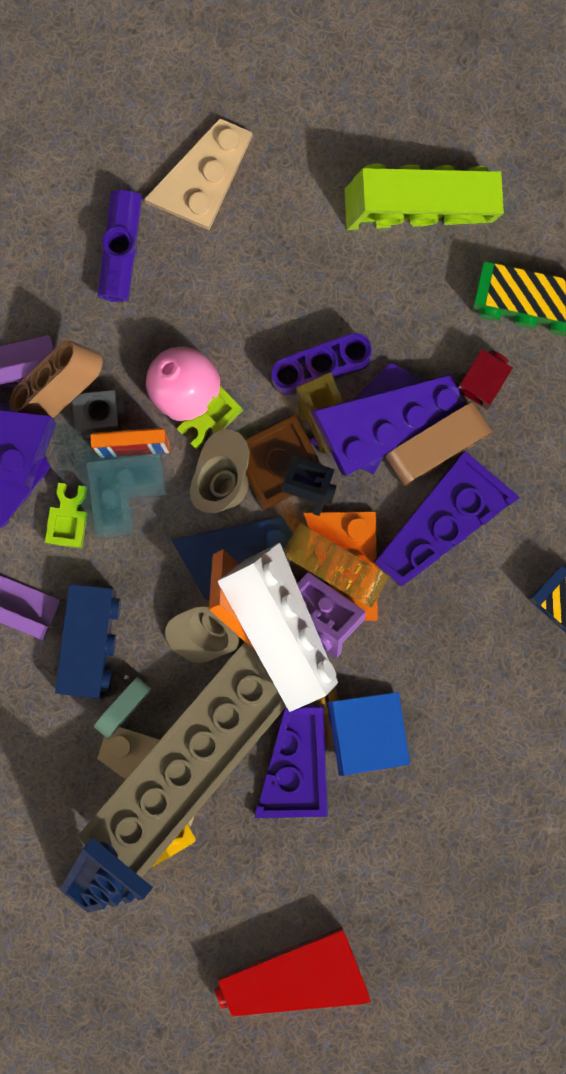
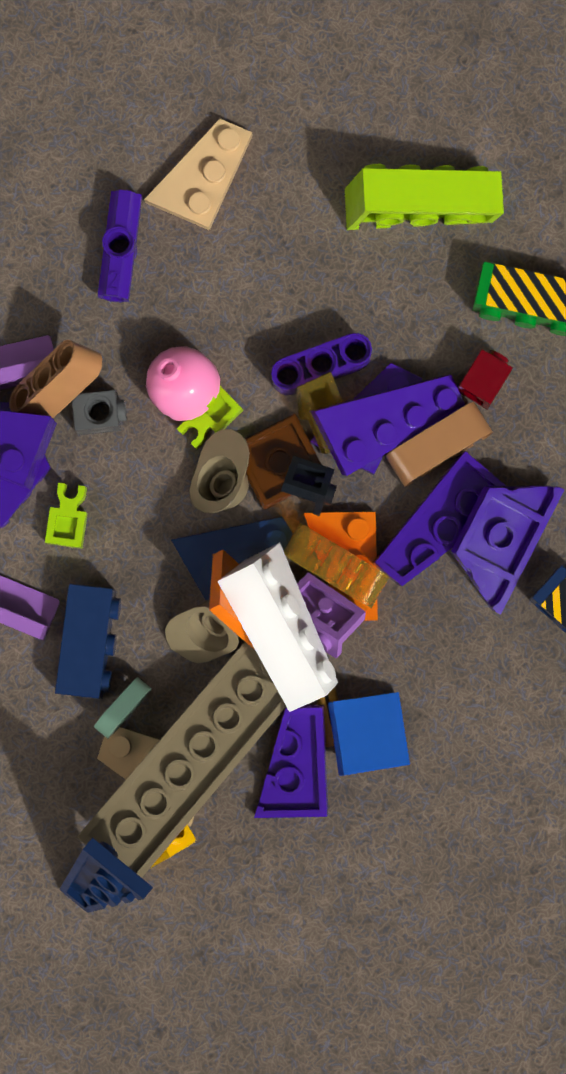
clear light blue brick [87,453,167,540] -> none
orange tile [90,428,171,458] -> none
red slope [215,927,371,1017] -> none
none -> dark purple wing [451,486,564,615]

